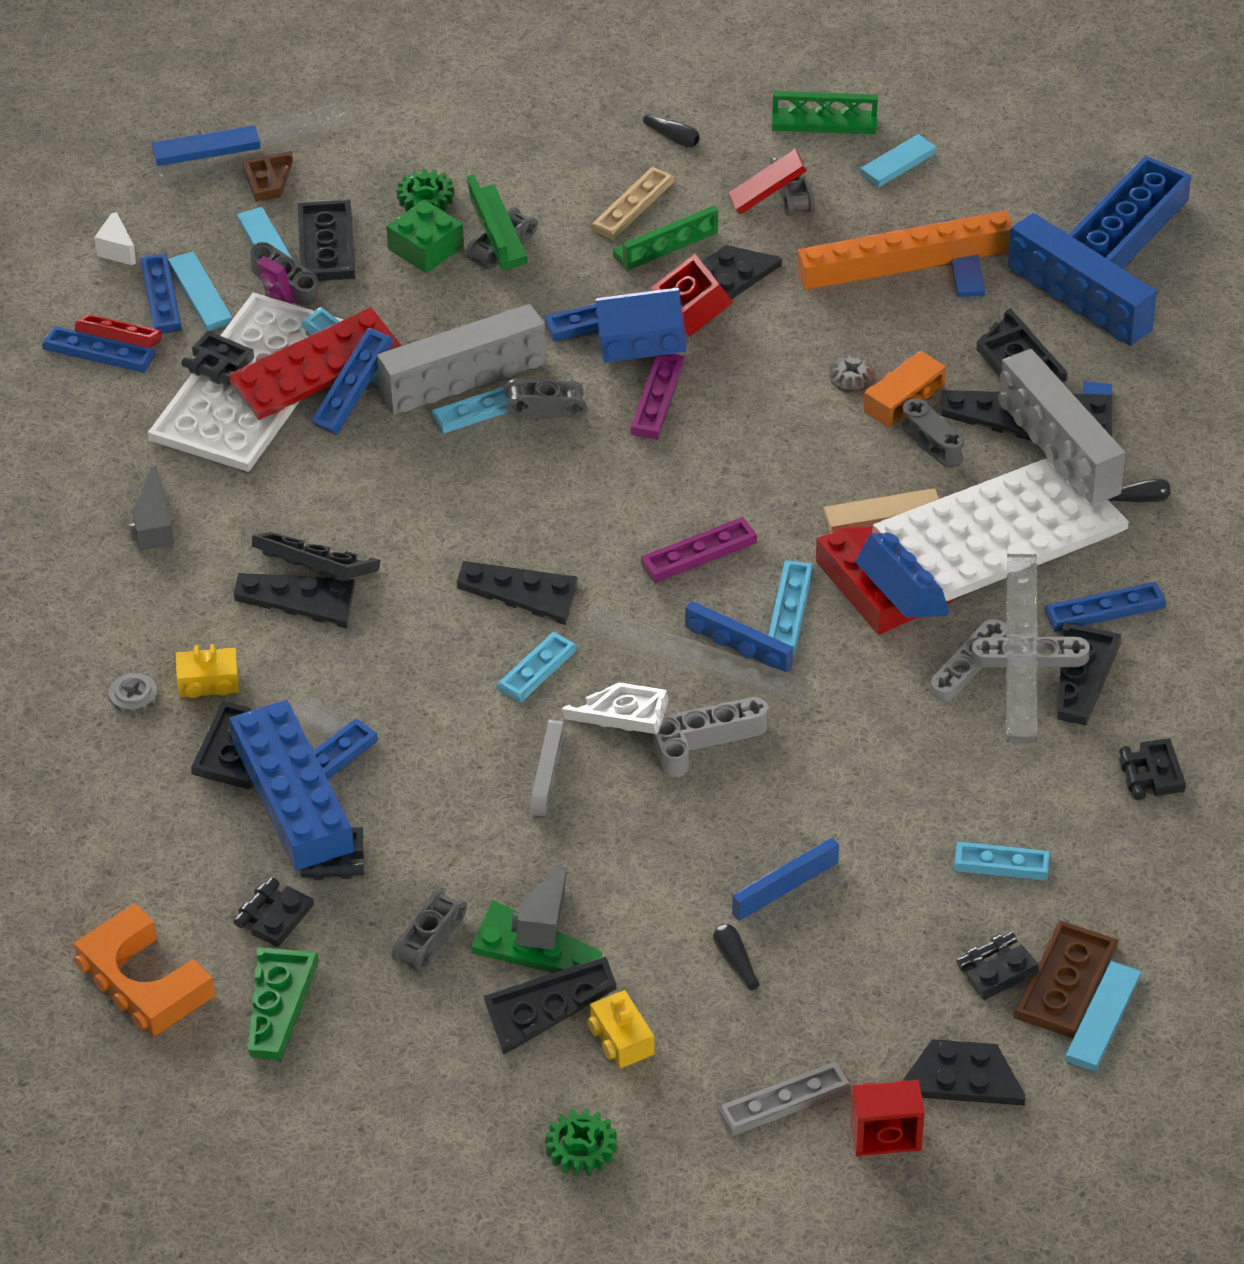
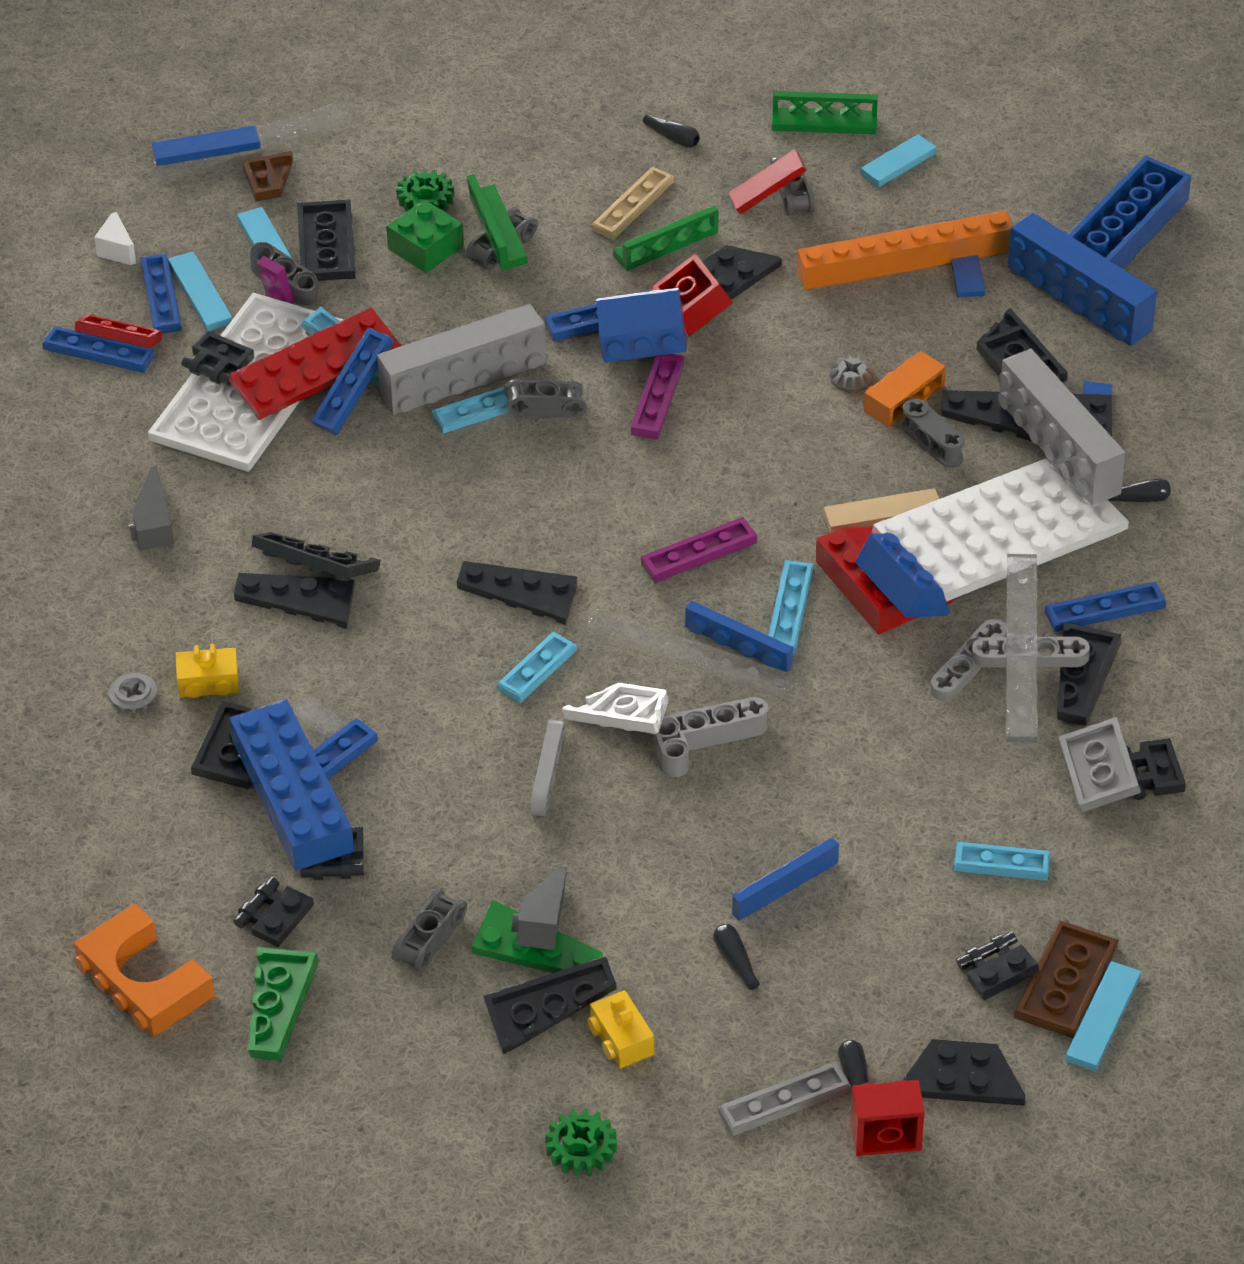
none -> black piece [838,1040,869,1088]
none -> light grey plate [1059,717,1141,812]

